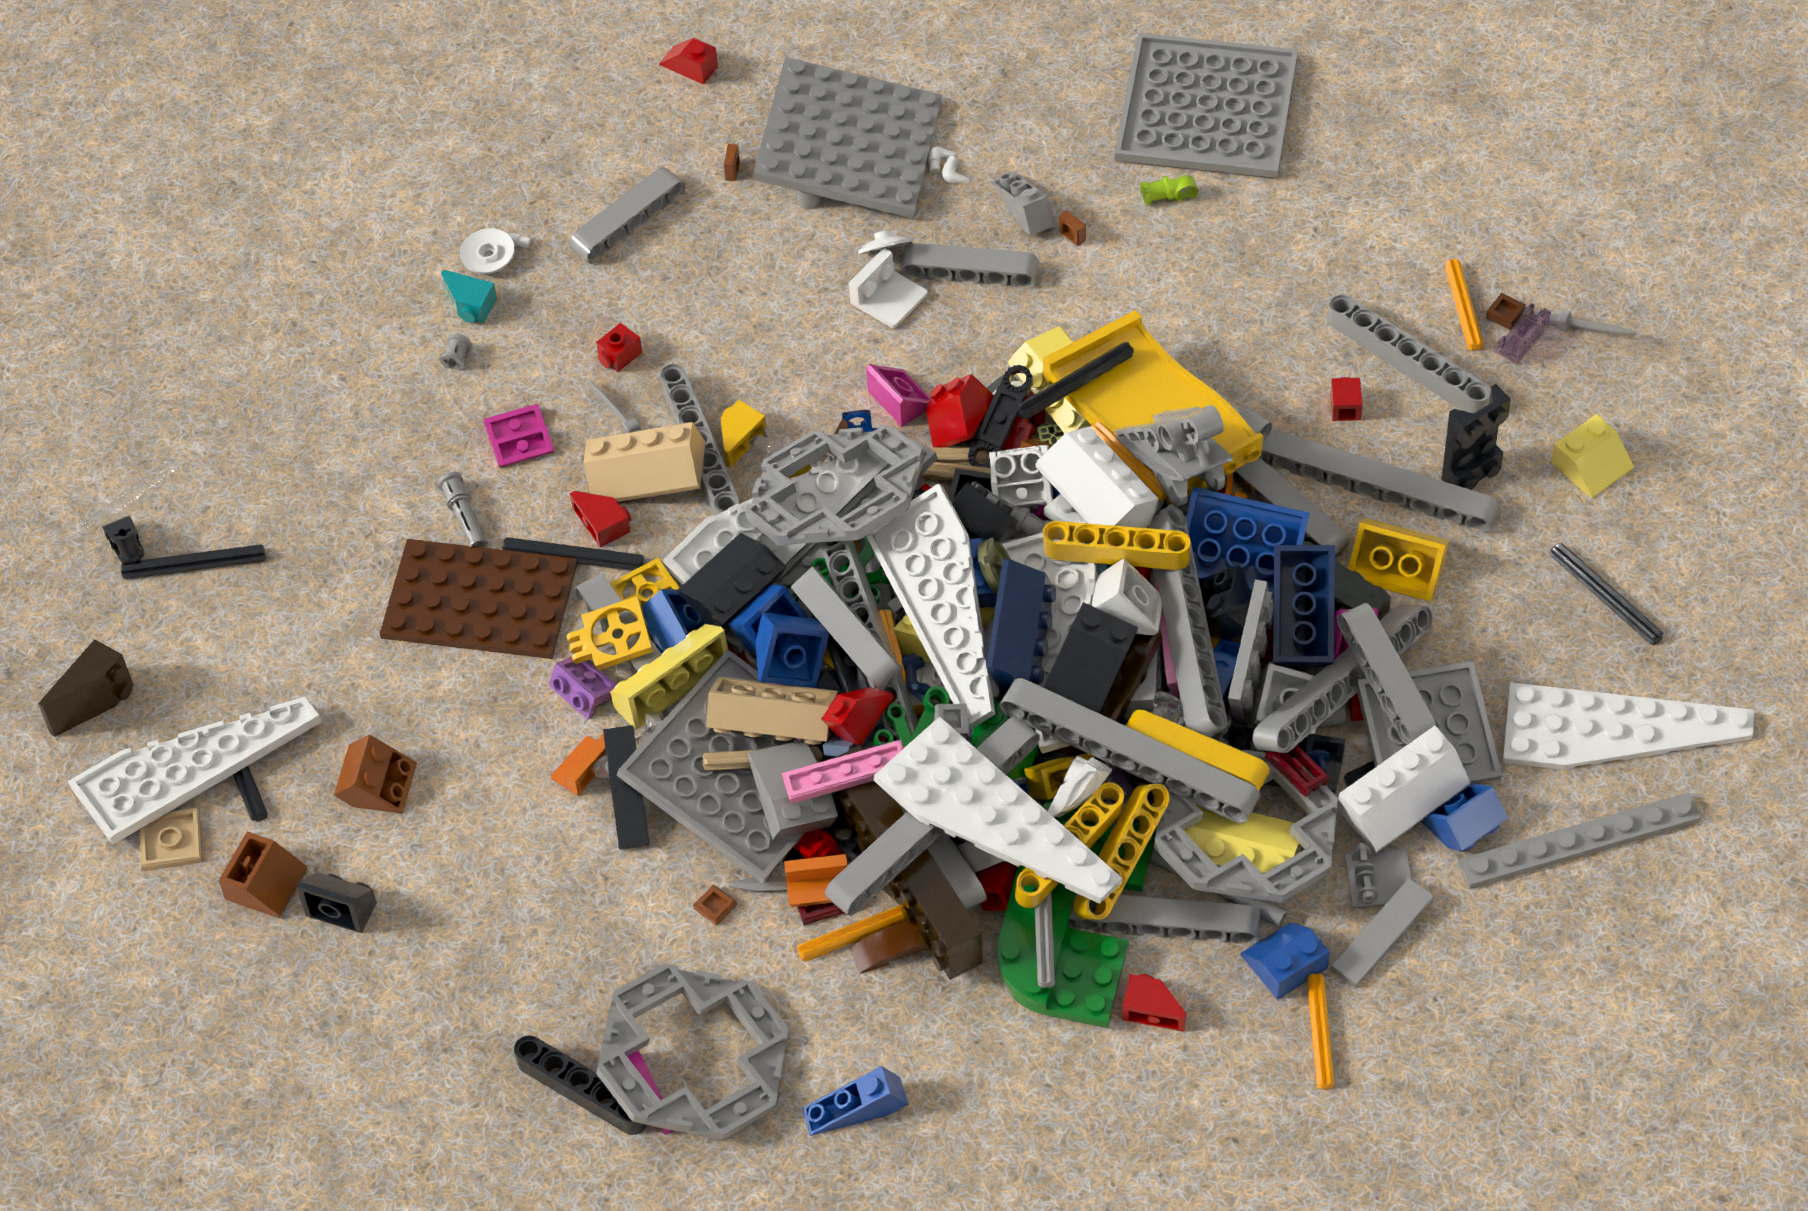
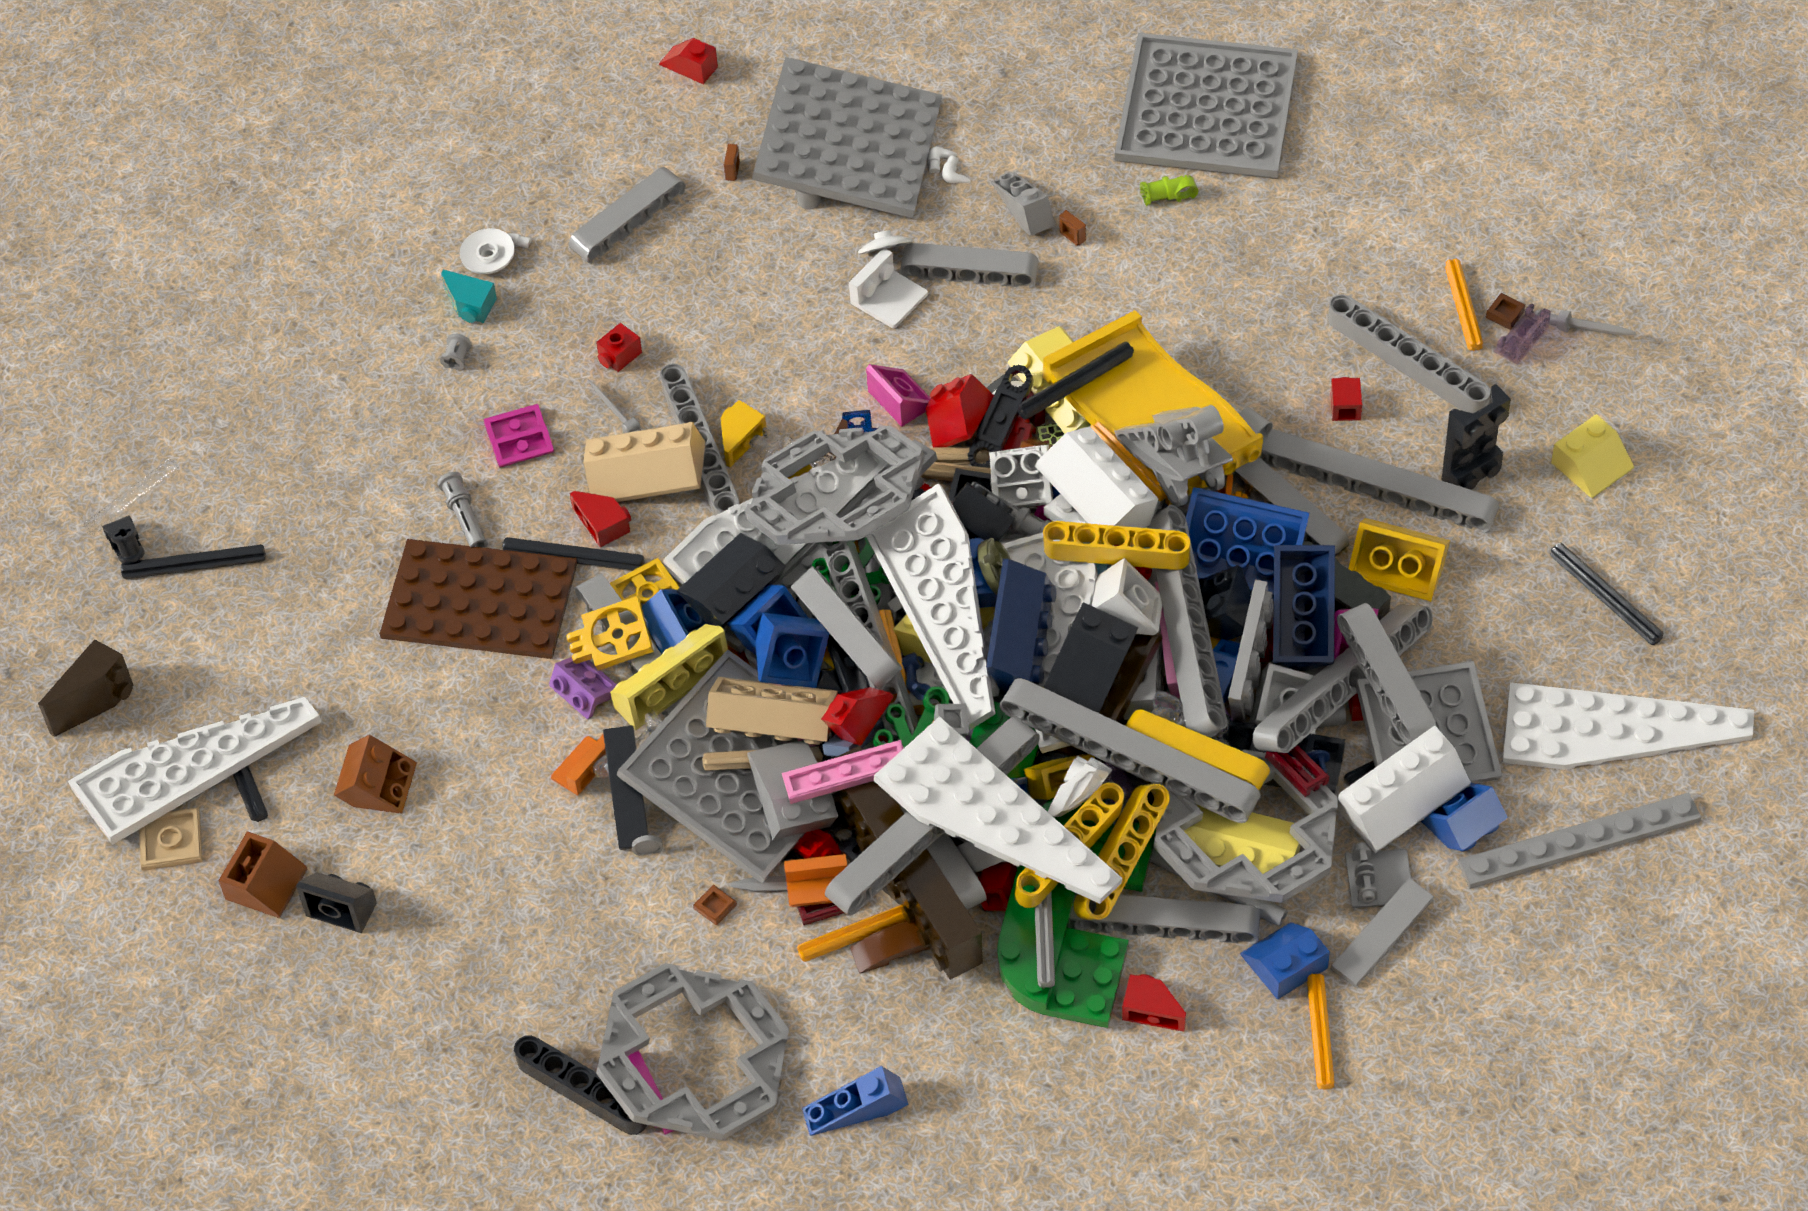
none -> light grey piece [632,835,663,856]

